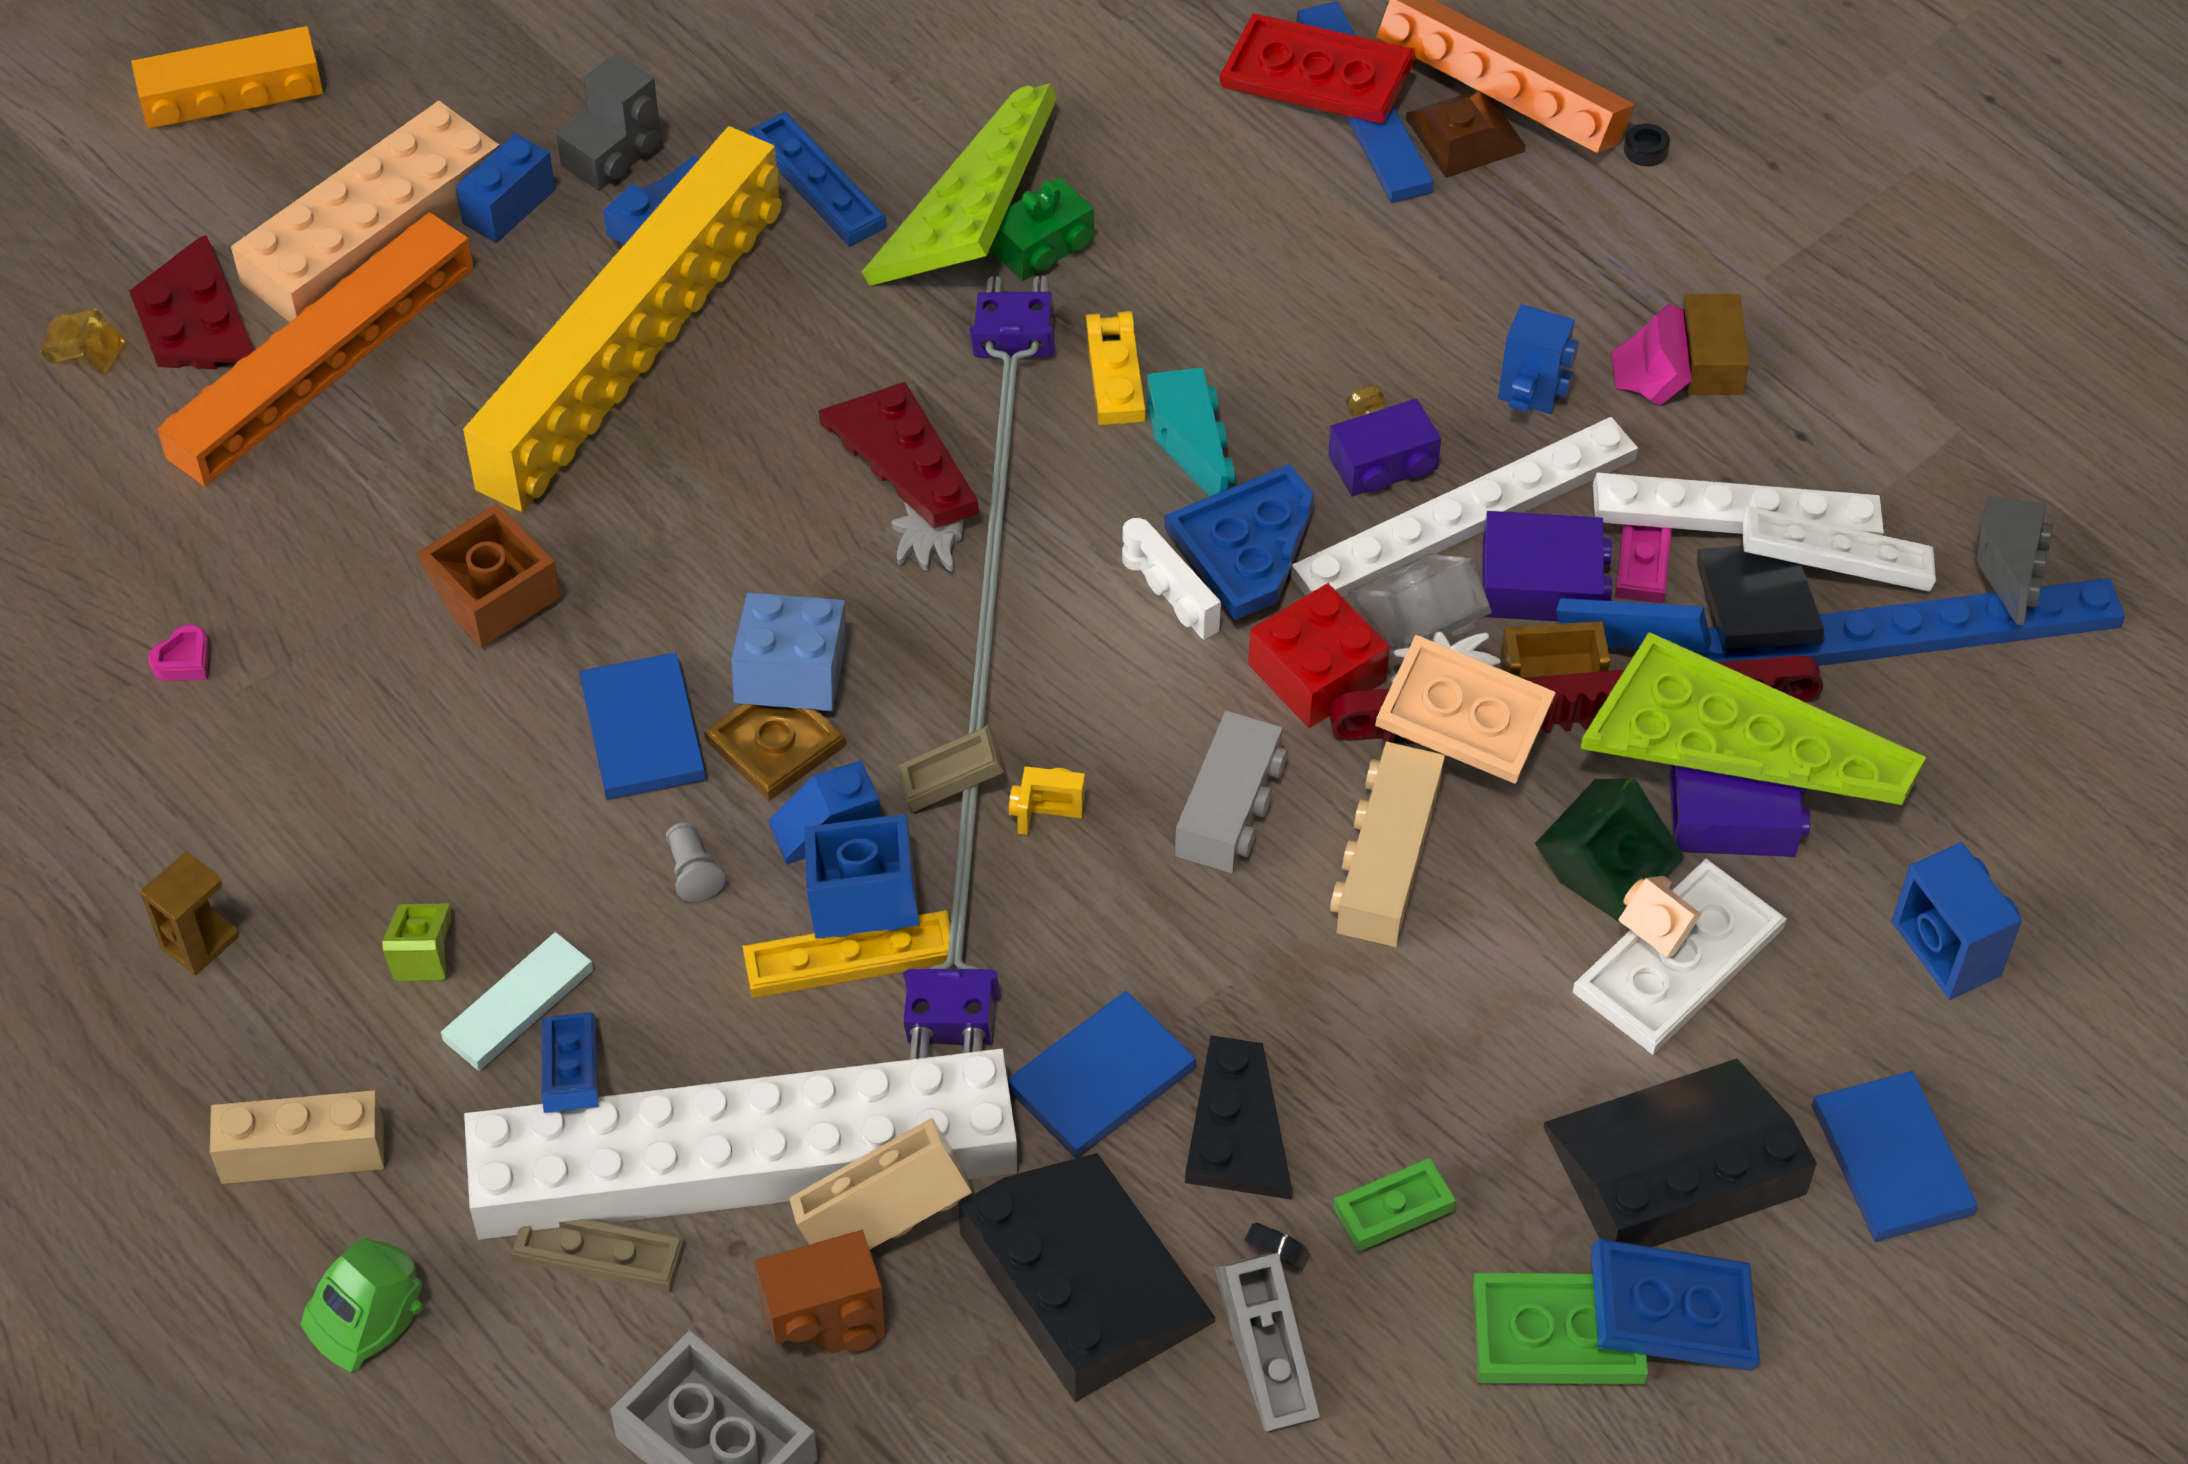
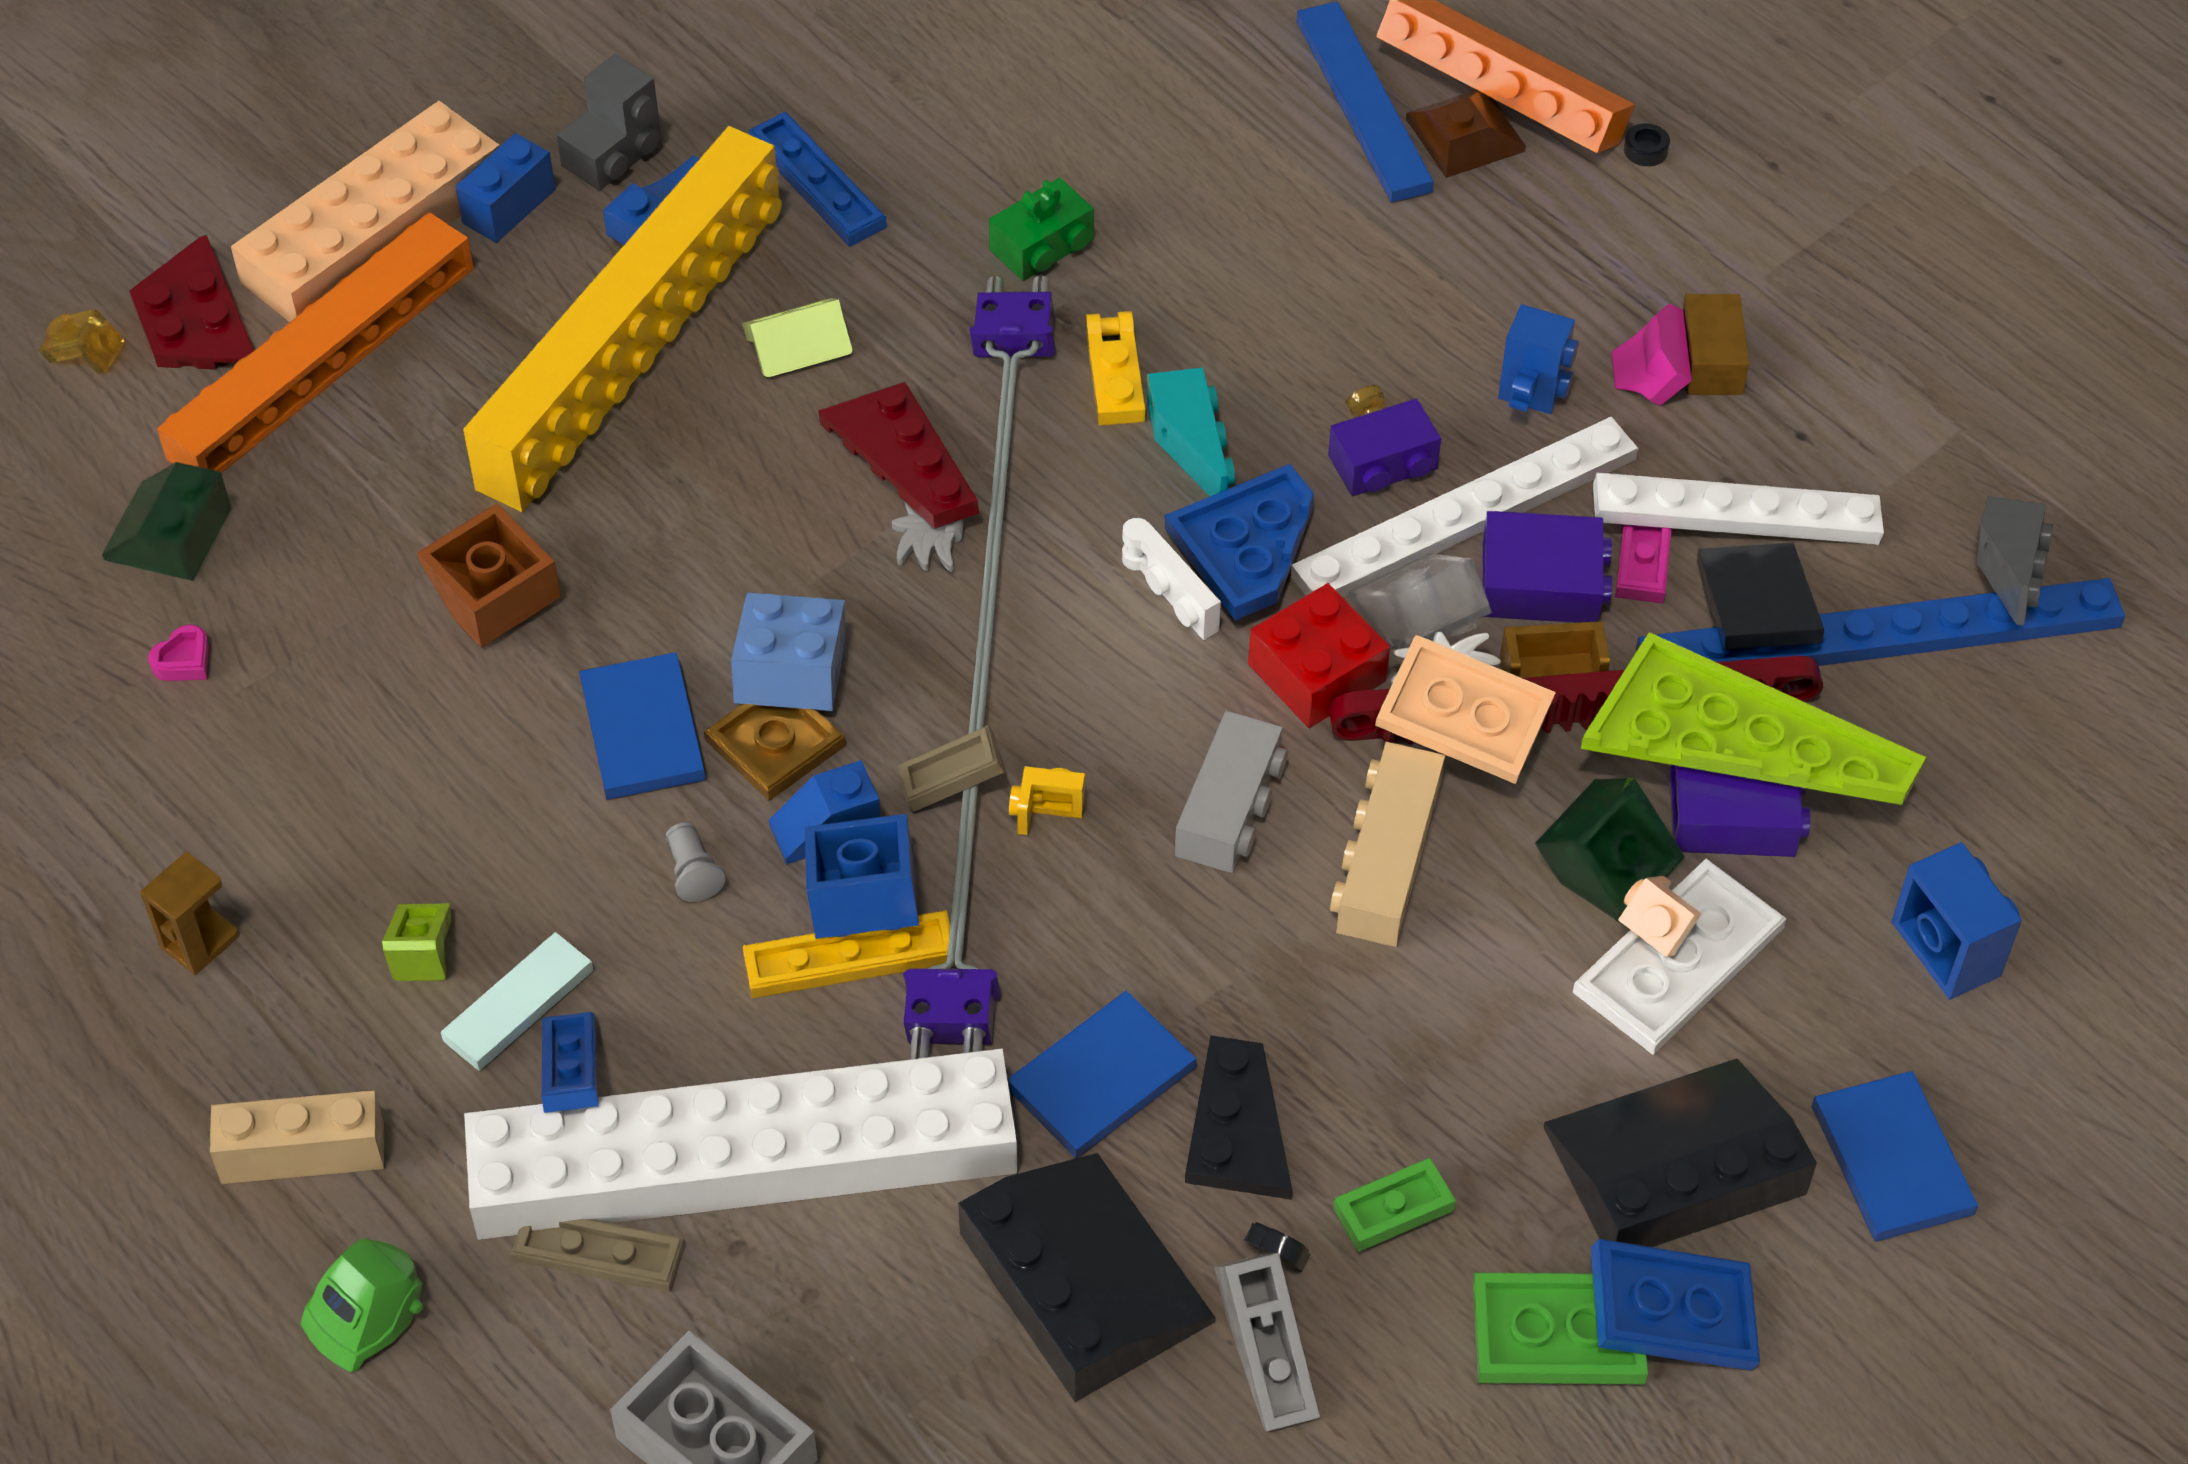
light orange brick [131,26,323,129] -> none
dark orange slope [755,1230,886,1353] -> none
tan brick [789,1118,972,1250] -> none
lime wing [861,83,1058,286] -> none
red tile [1219,13,1416,124] -> none
blue tile [1556,598,1711,653] -> none
white tile [1743,506,1936,592] -> none
none -> clear green slope [102,462,231,581]
none -> yellowish green panel [742,298,852,377]

